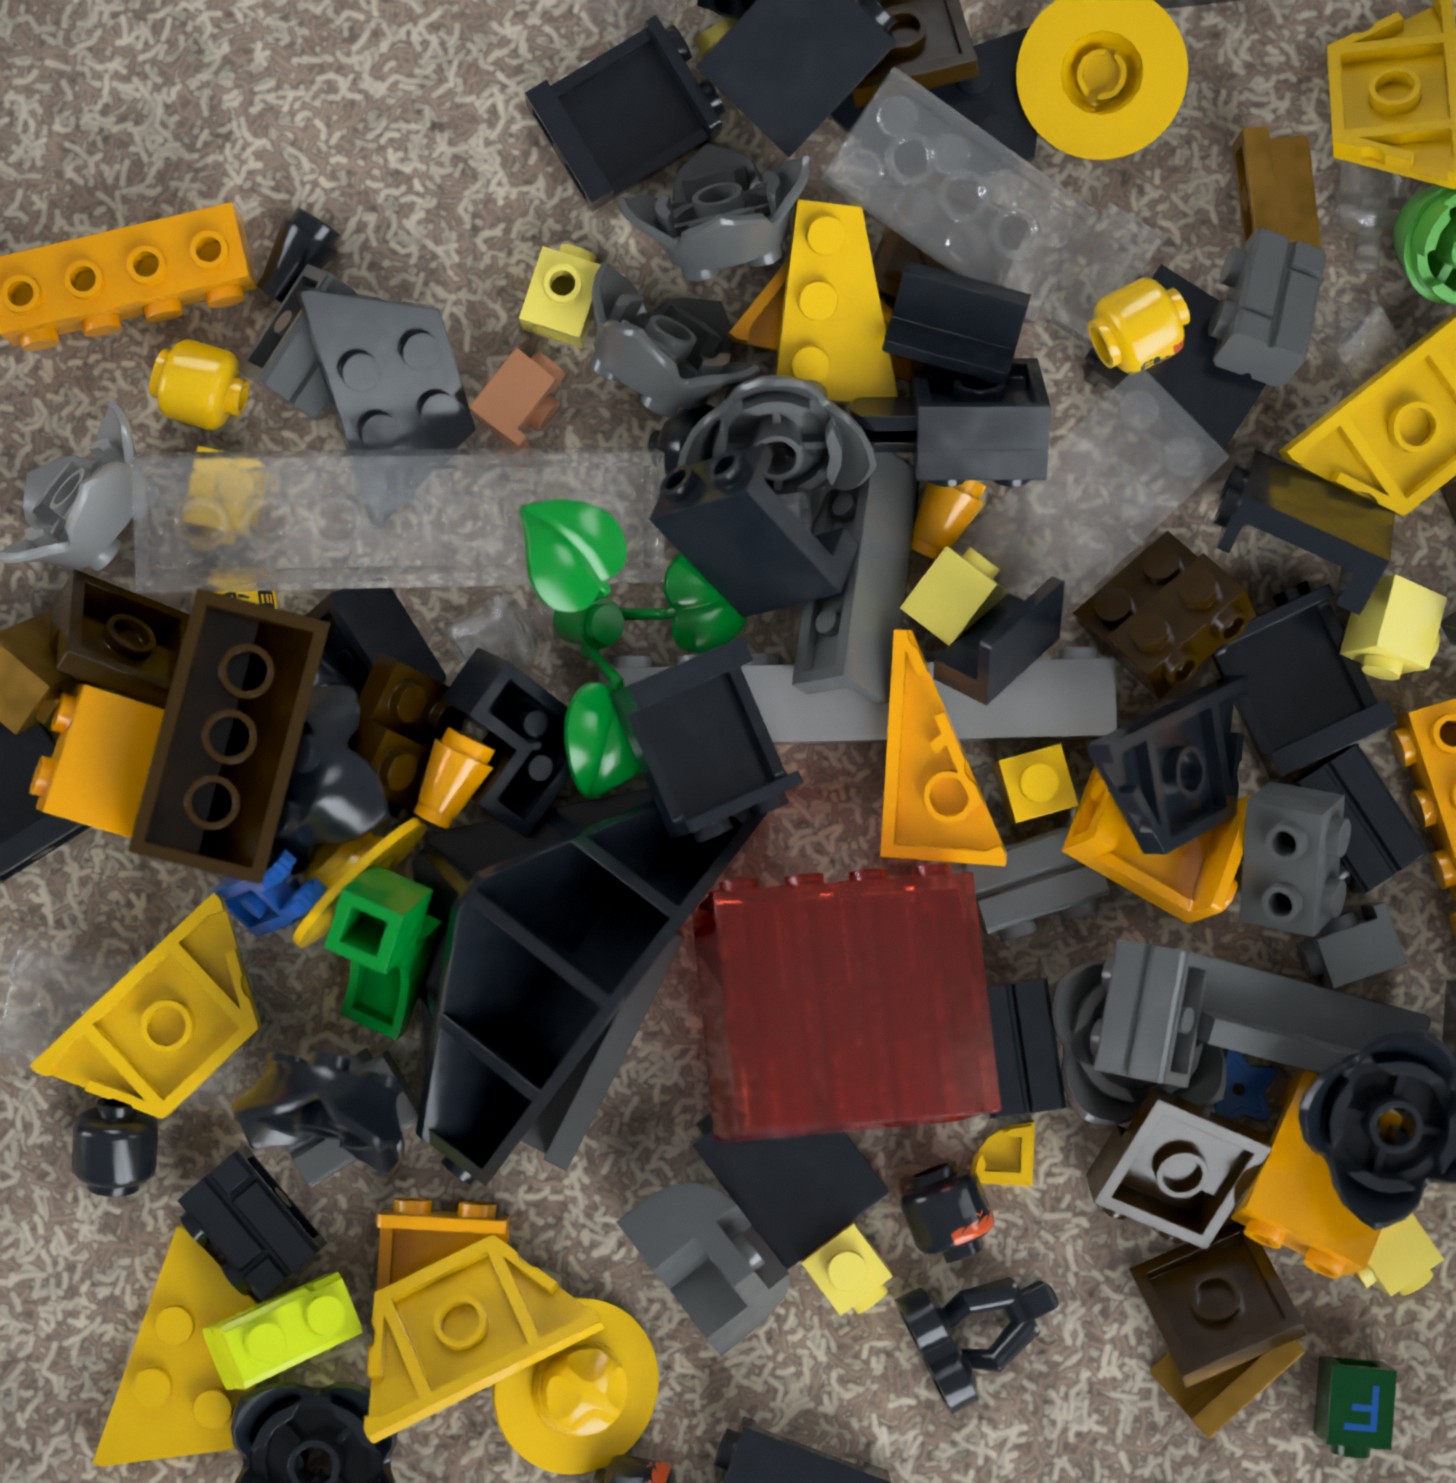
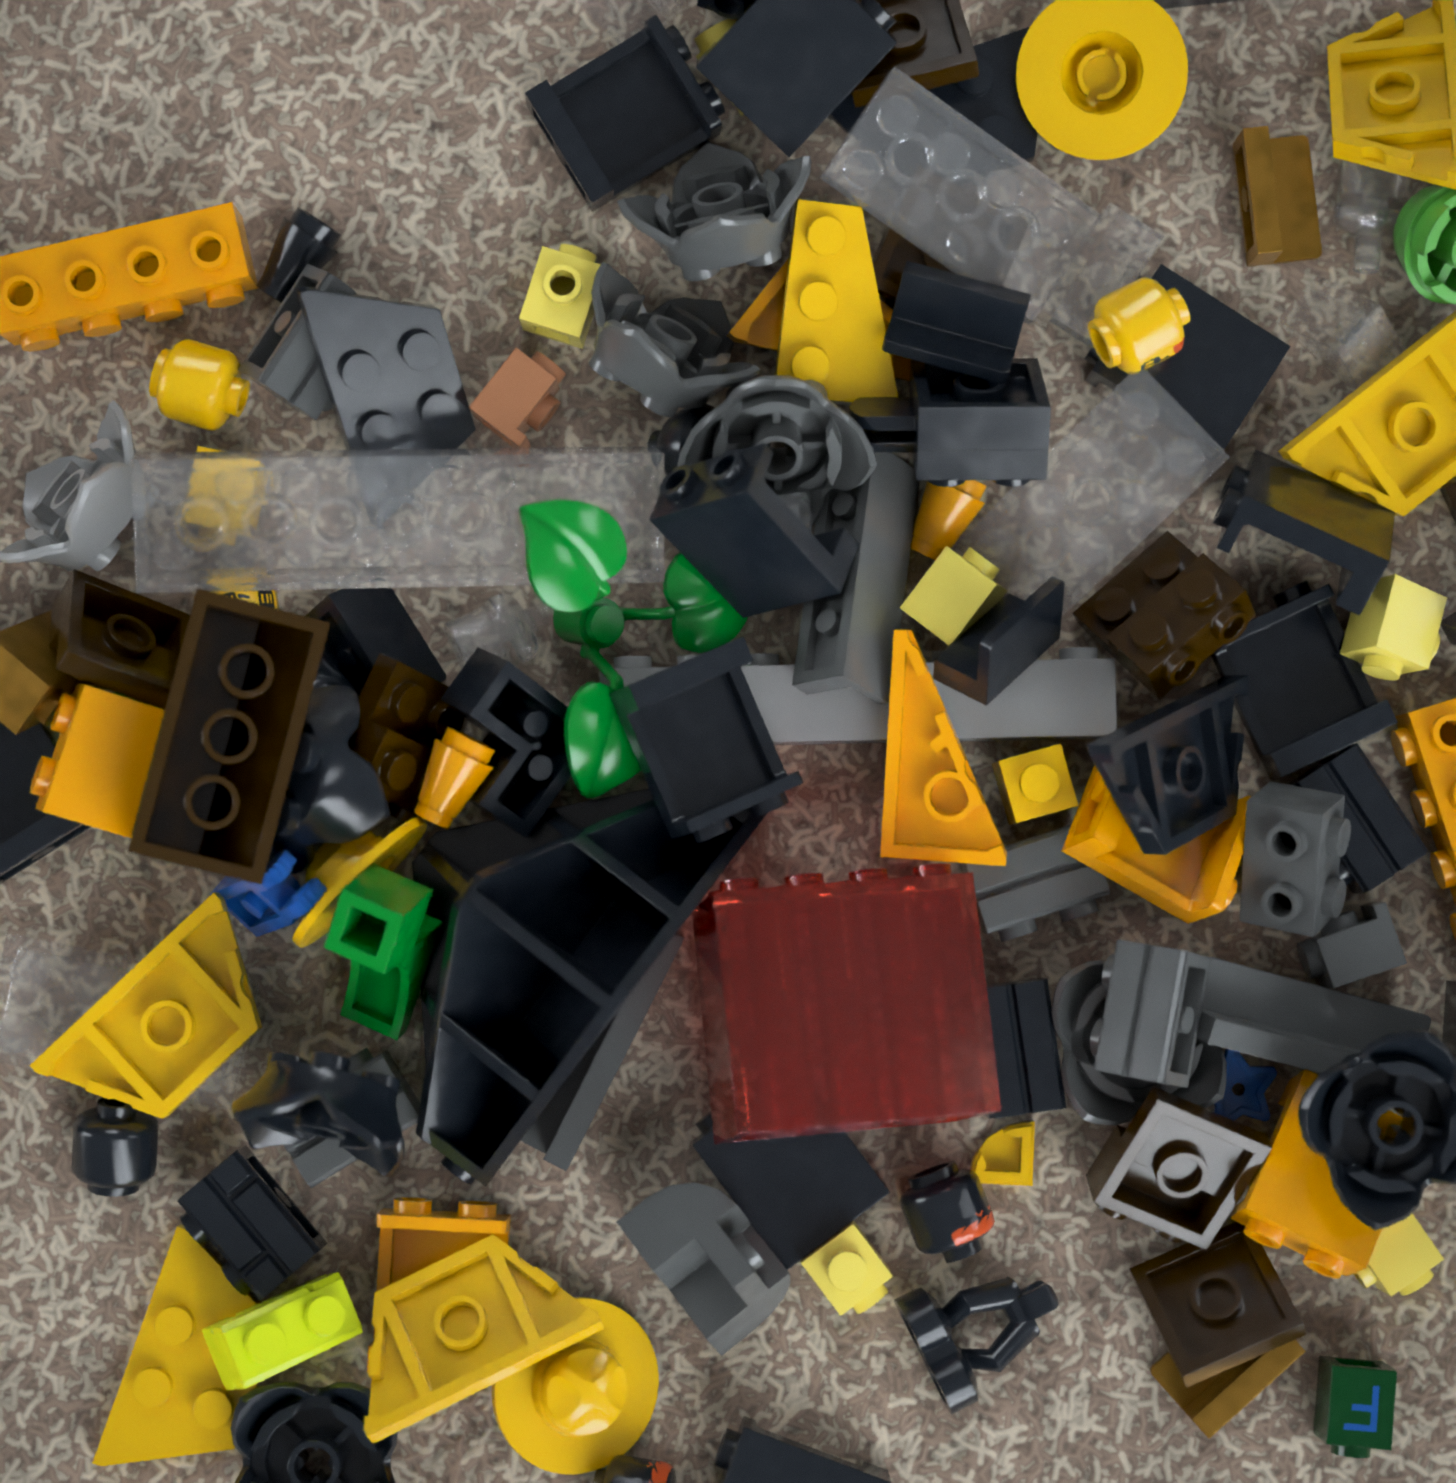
dark grey brick [1208,228,1327,388] -> none

